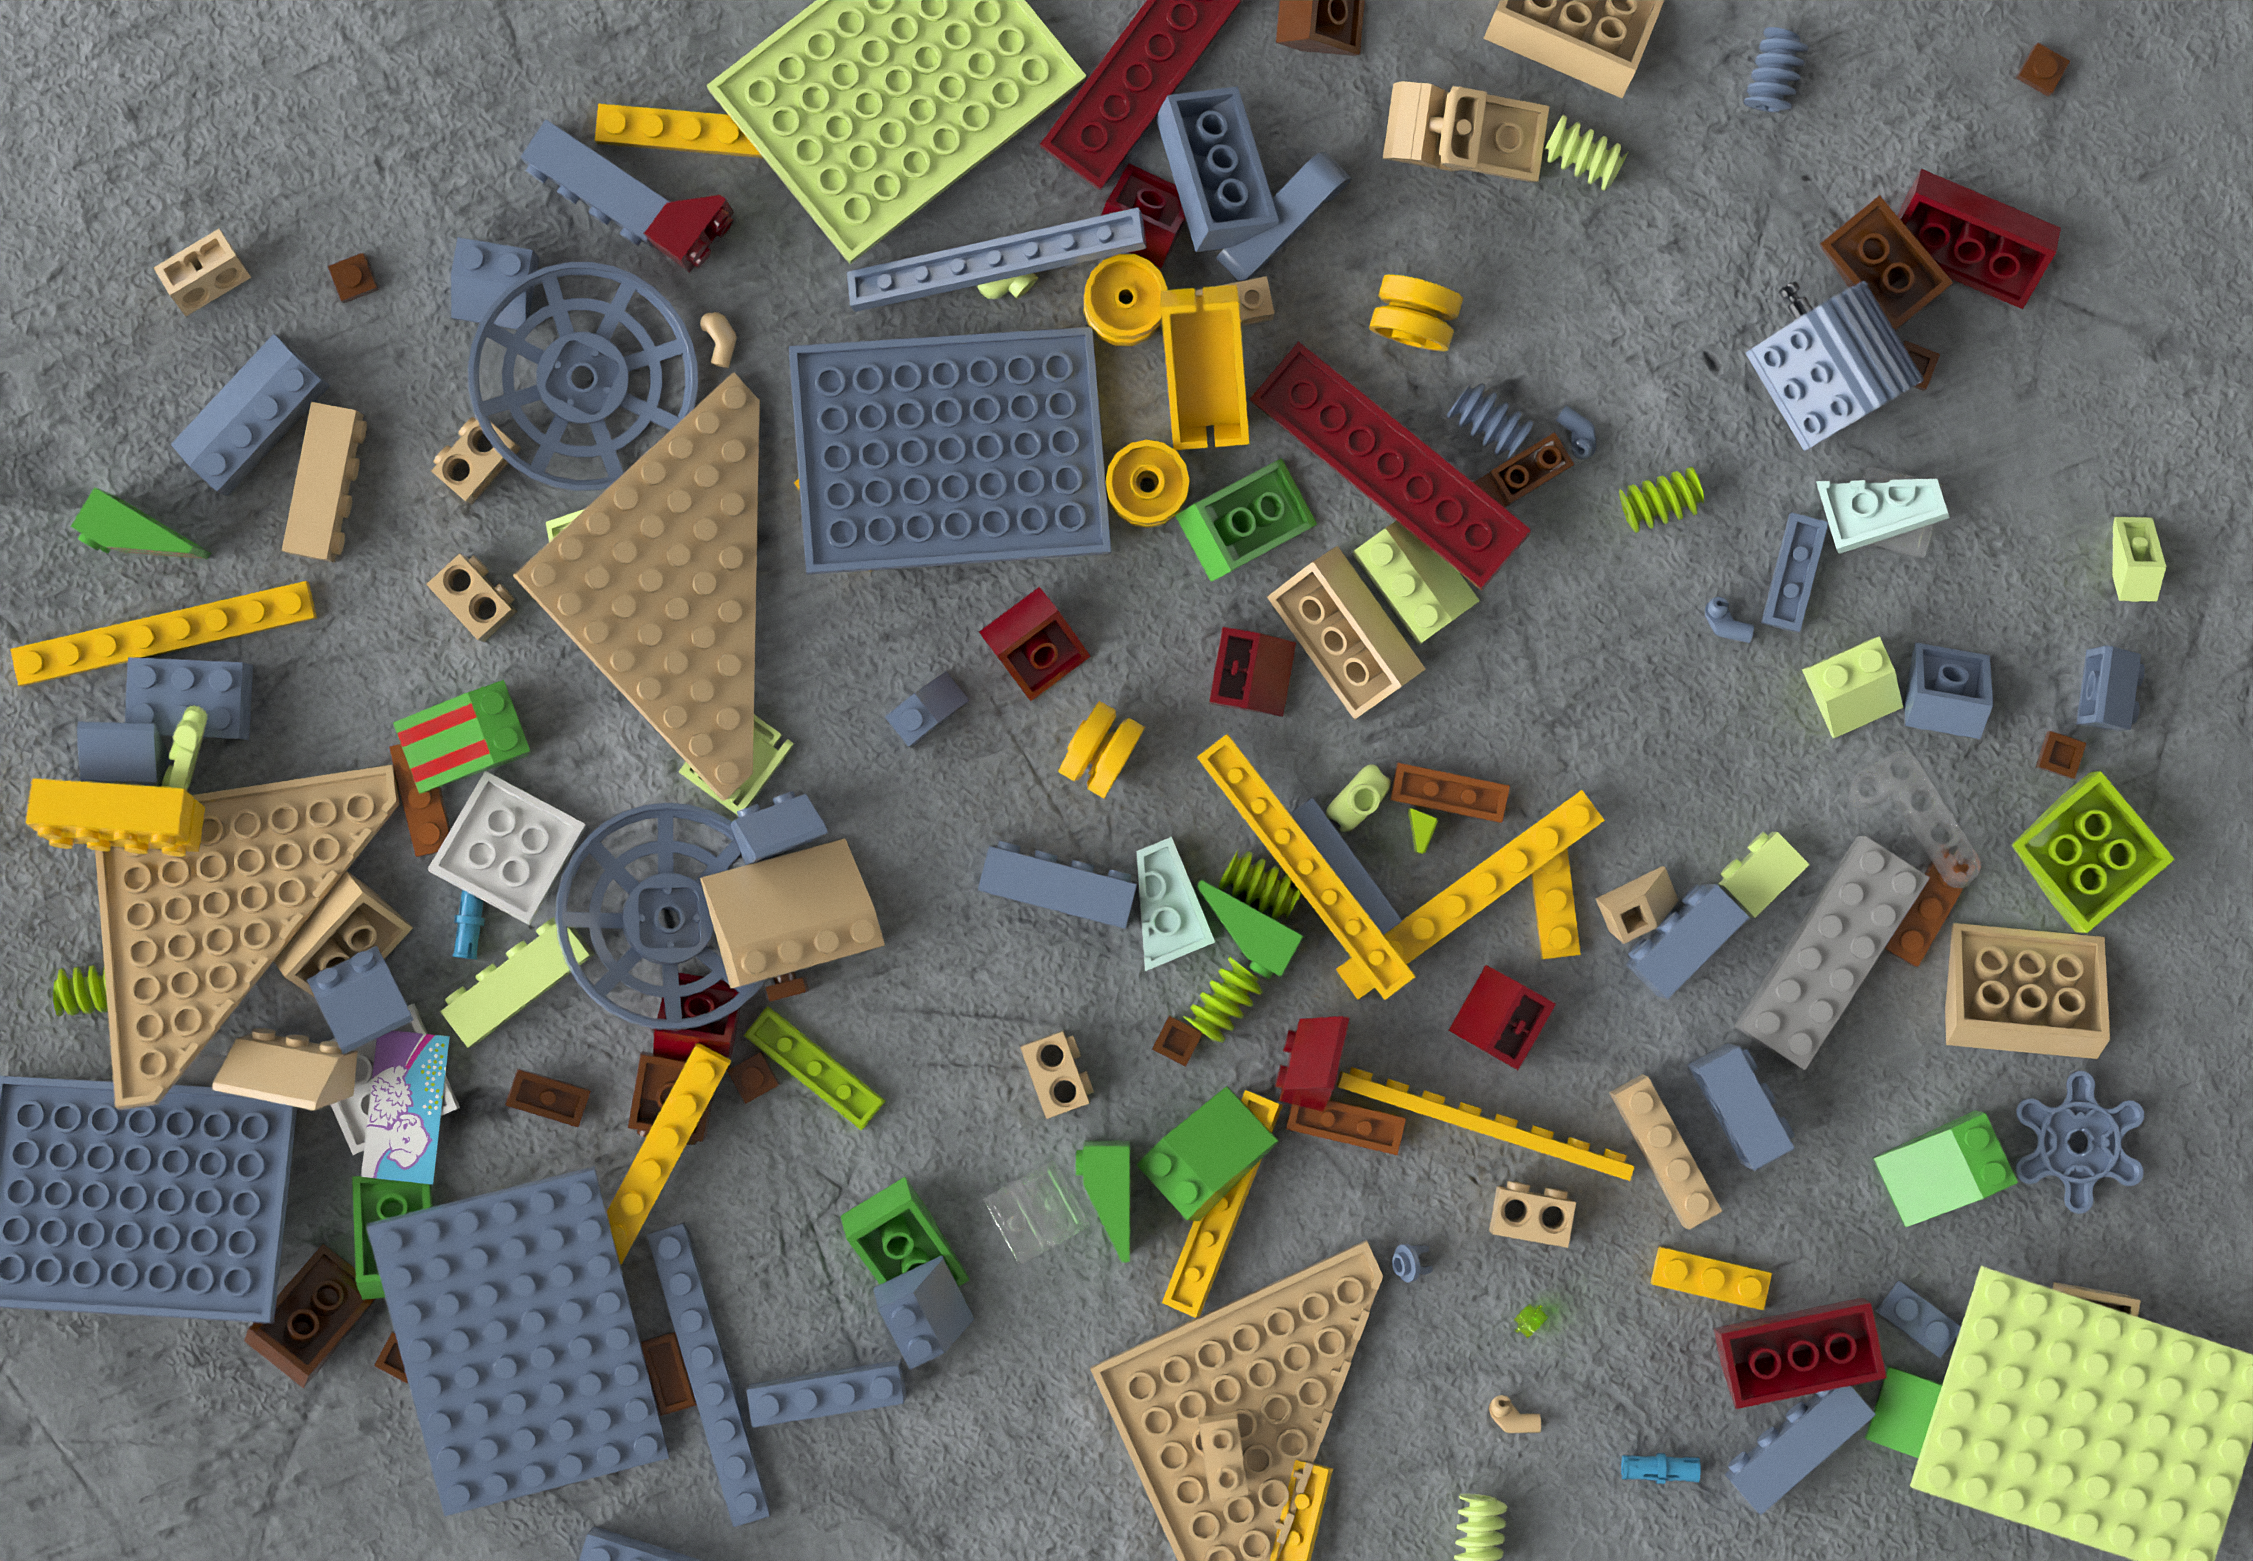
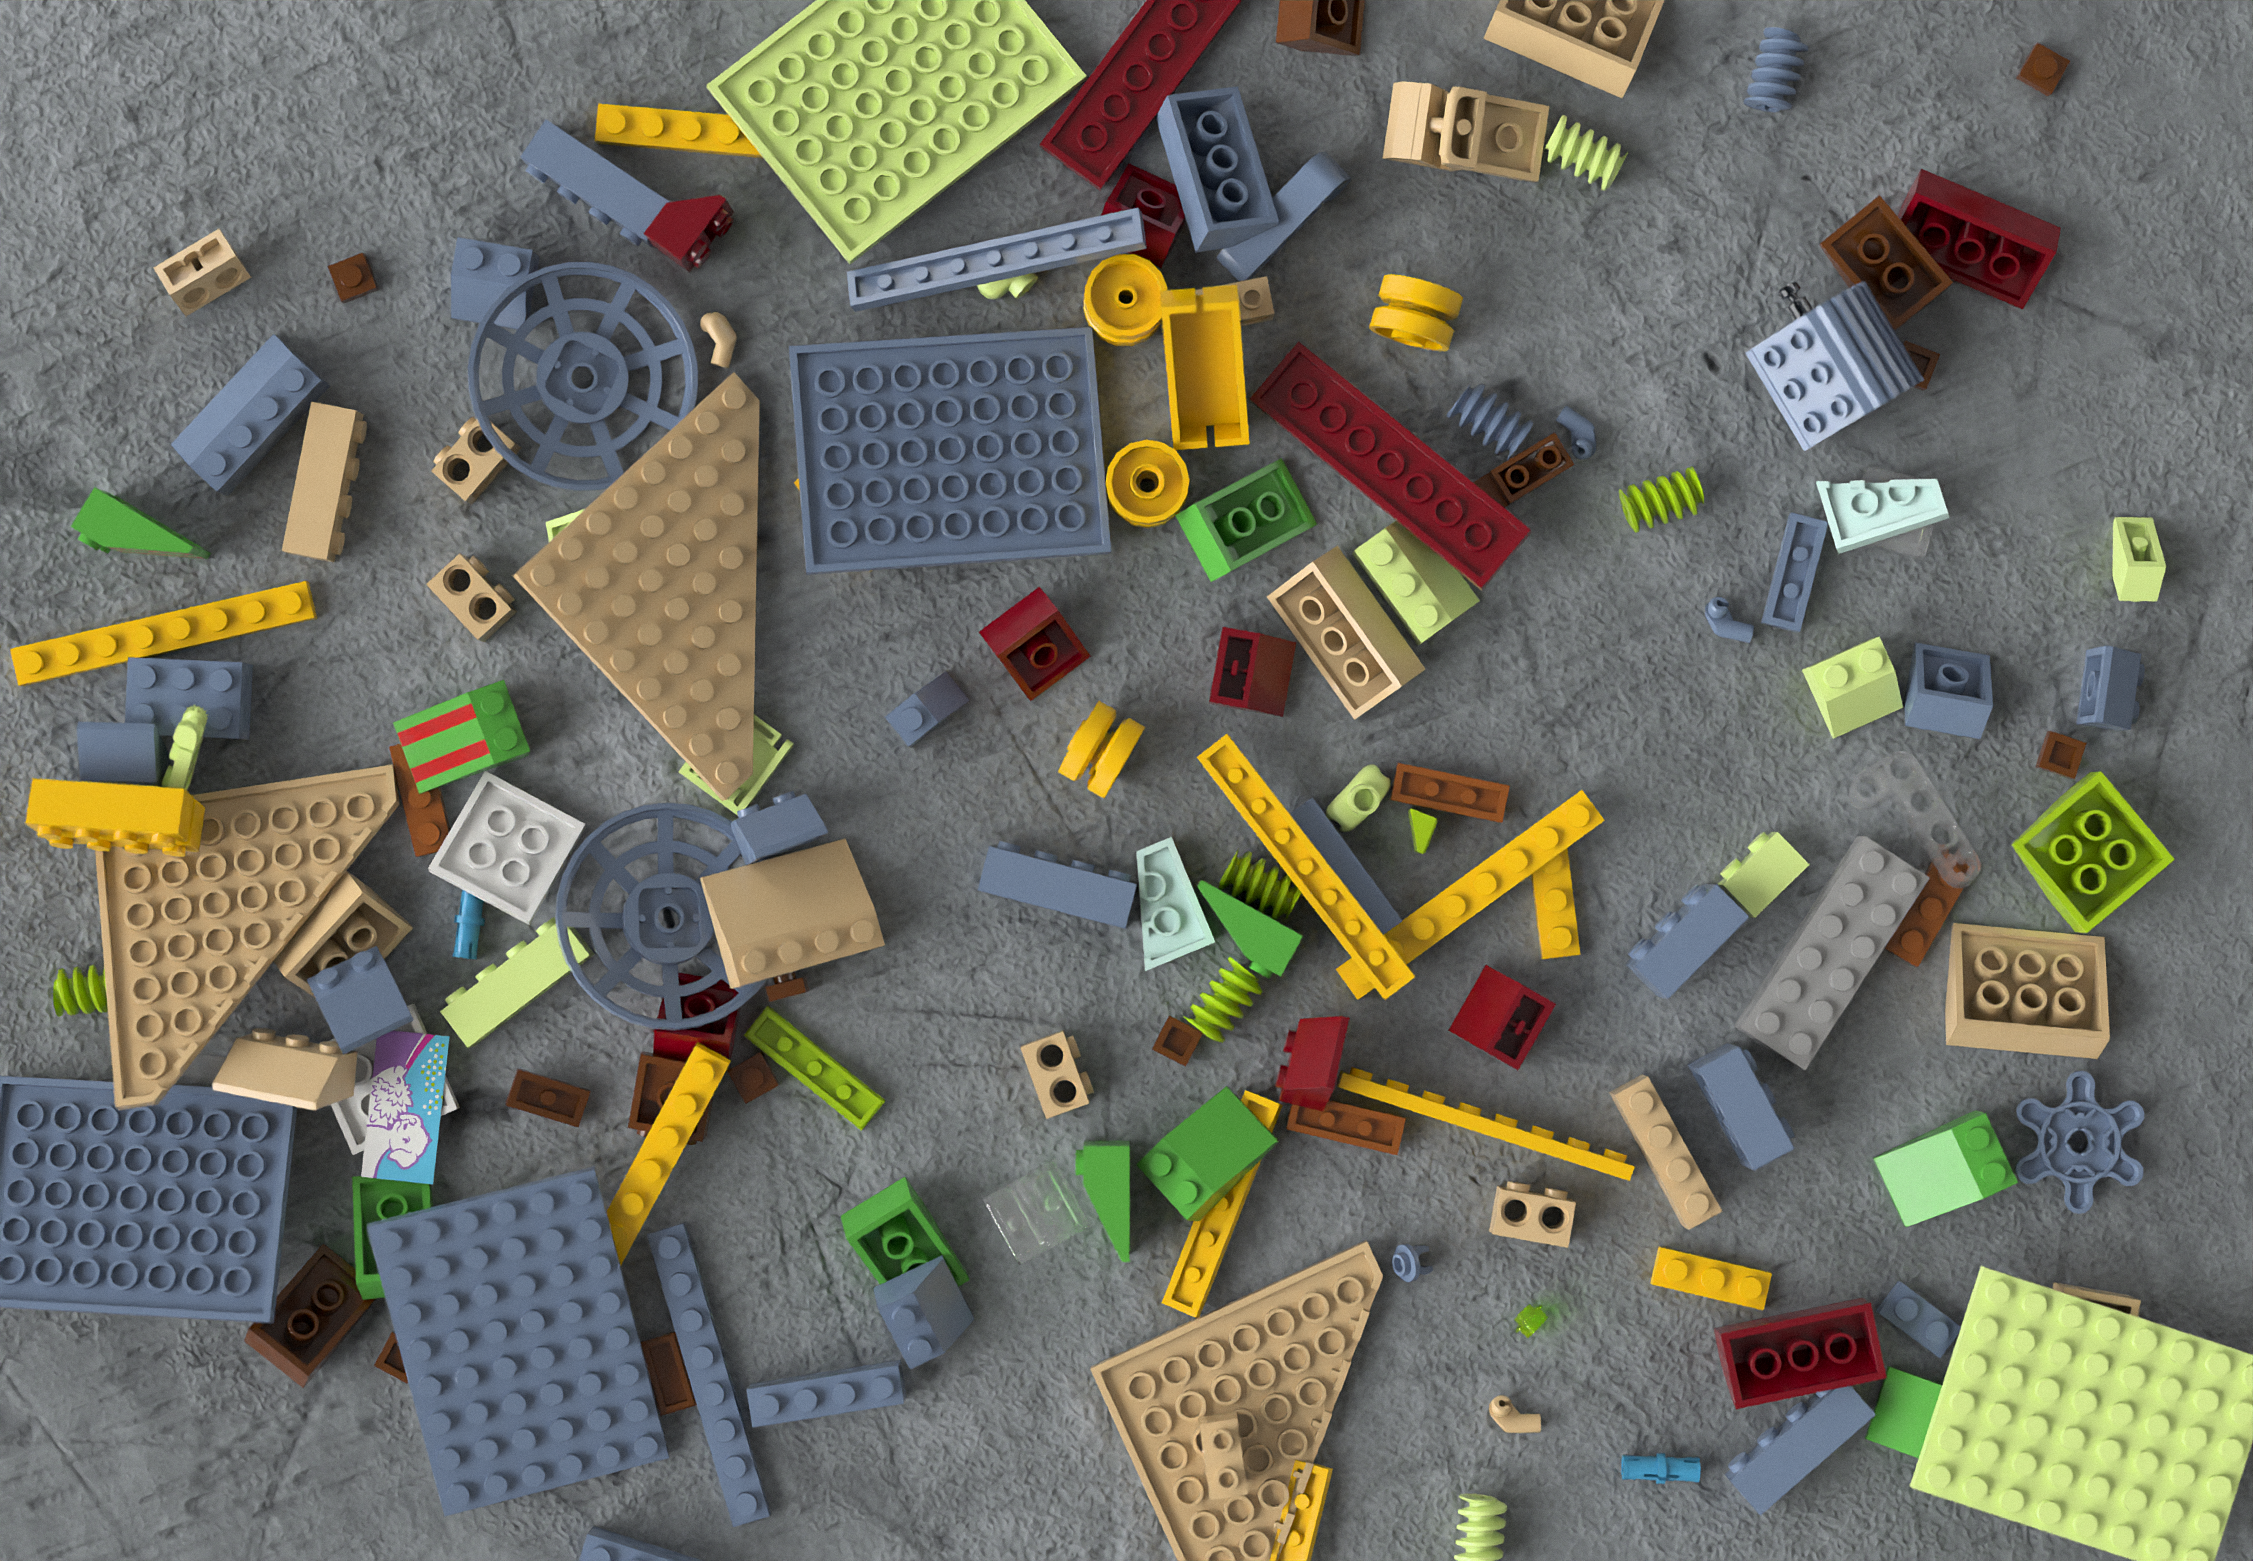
tan slope [1596,866,1679,944] -> none

